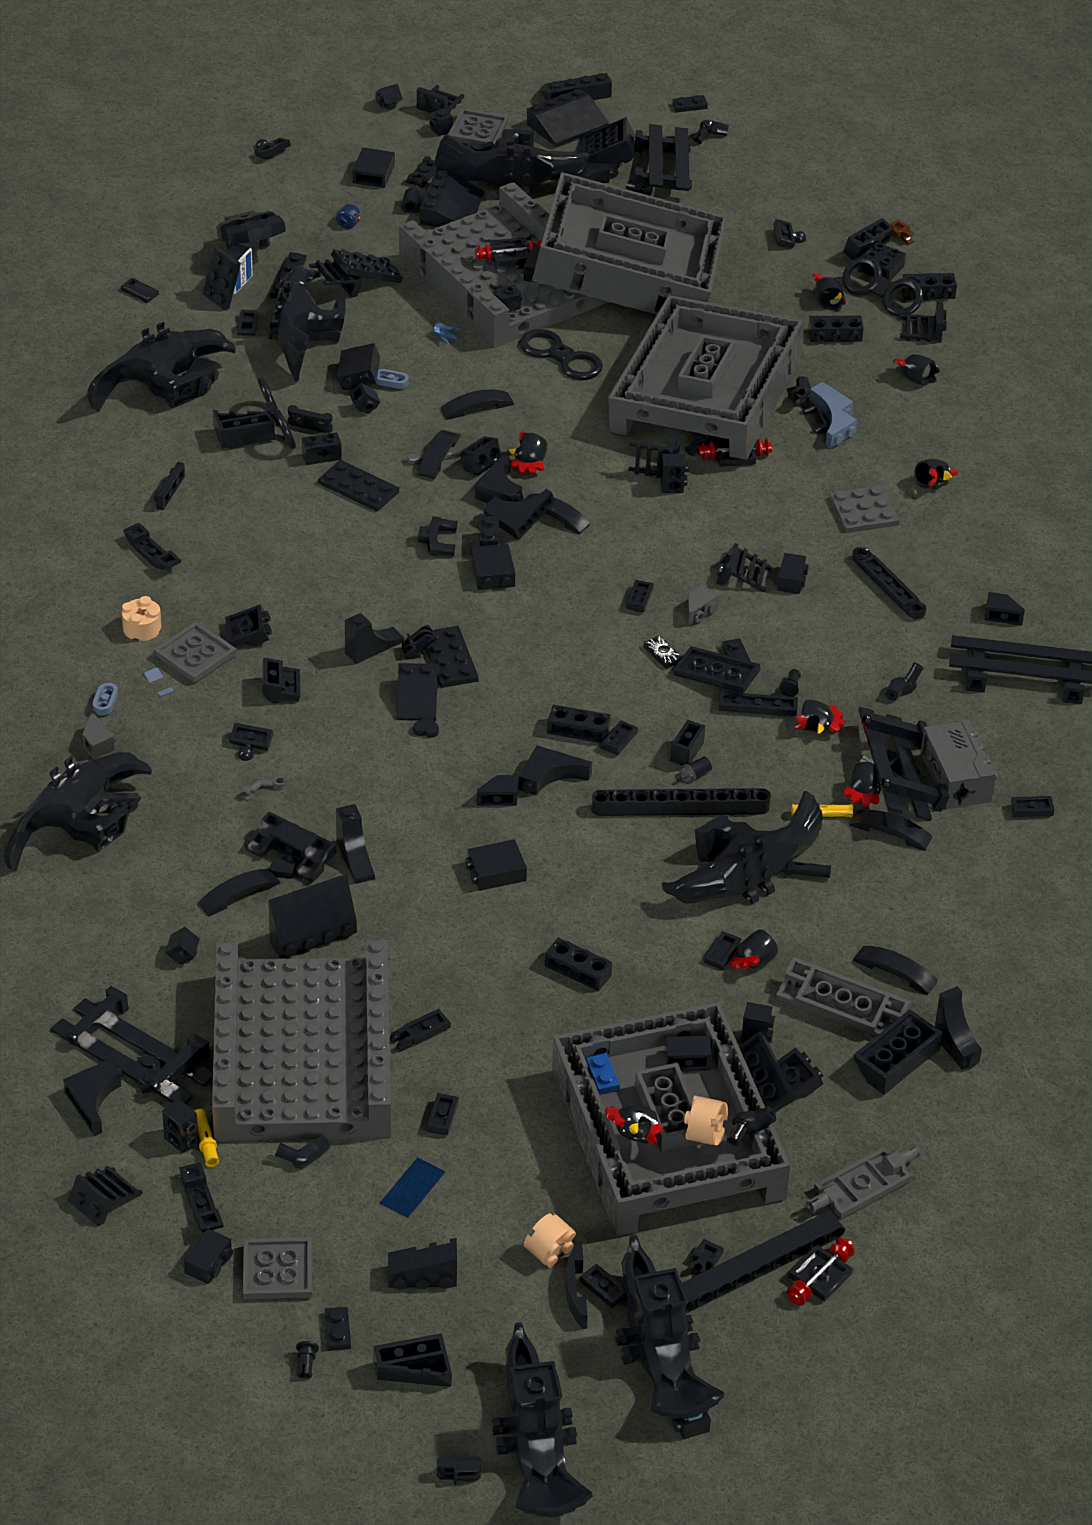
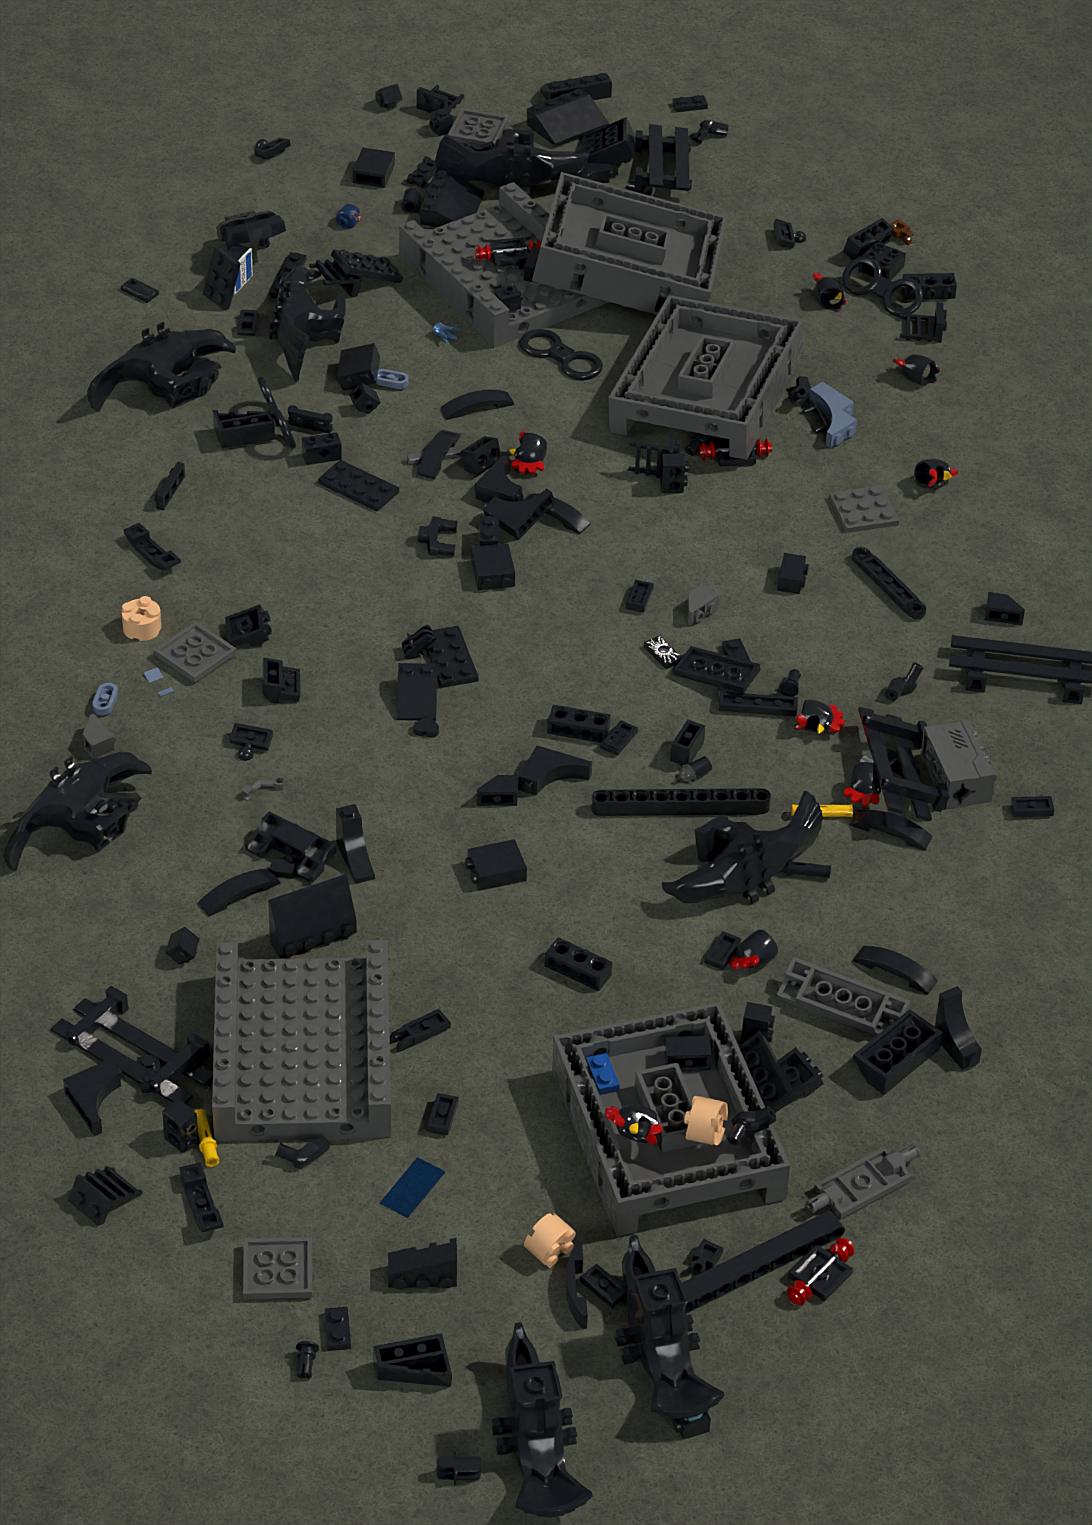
black brick [184,1229,233,1284] -> none
black arch [345,613,404,664] -> none
black plate [716,543,772,592] -> none
black brick [808,315,864,342] -> none

